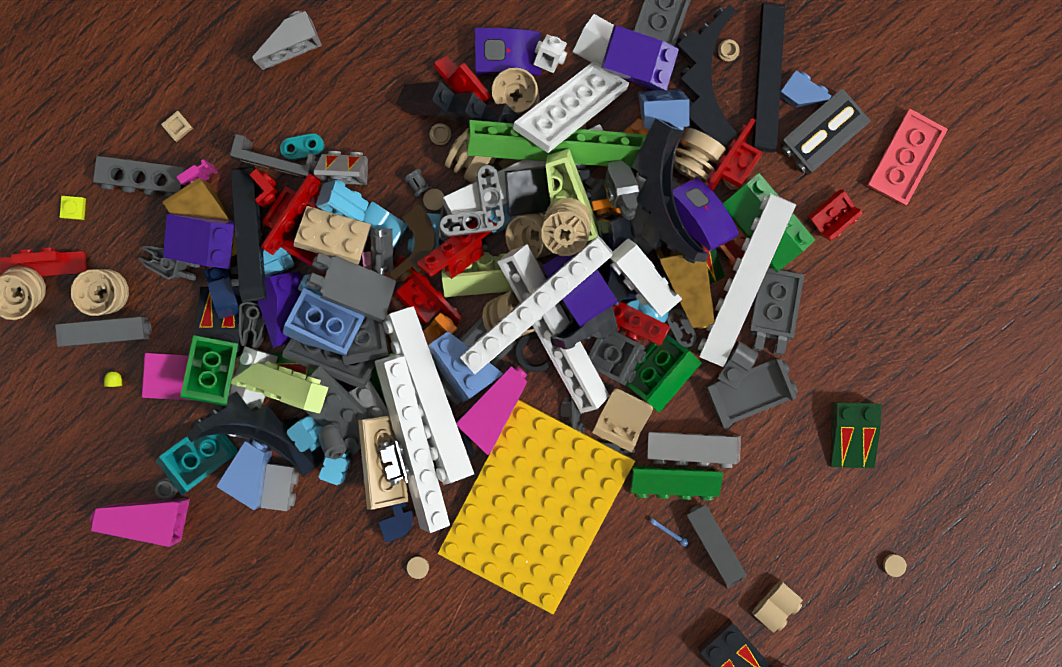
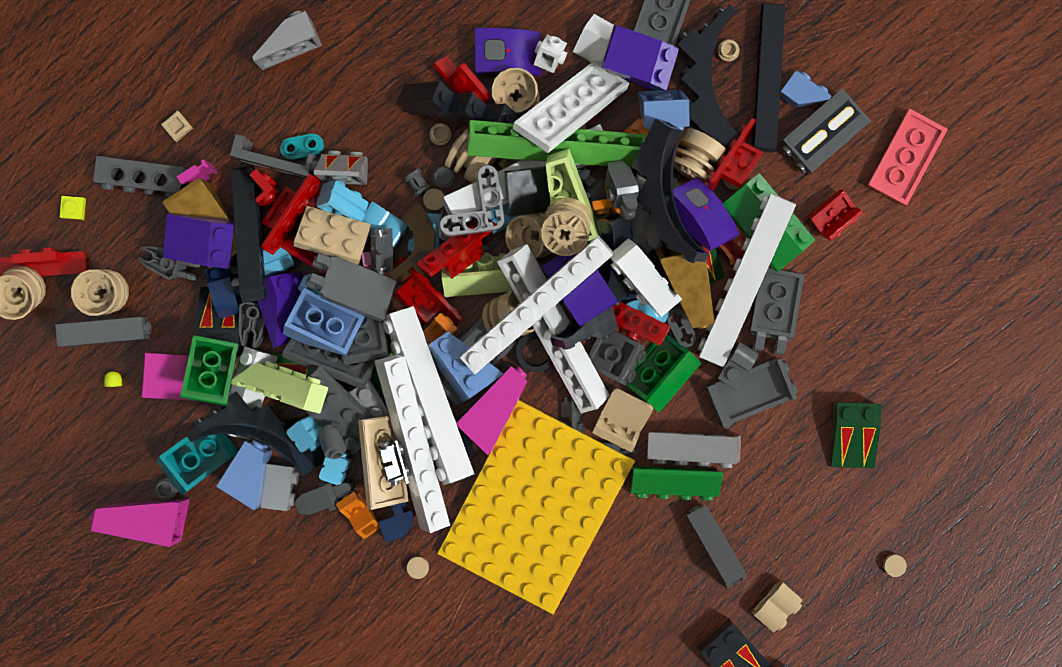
medium blue hinge [649,518,688,546] -> none
none -> dark grey hinge [294,480,356,515]
none -> orange brick [336,492,380,539]
none -> dark grey plate [433,166,455,188]

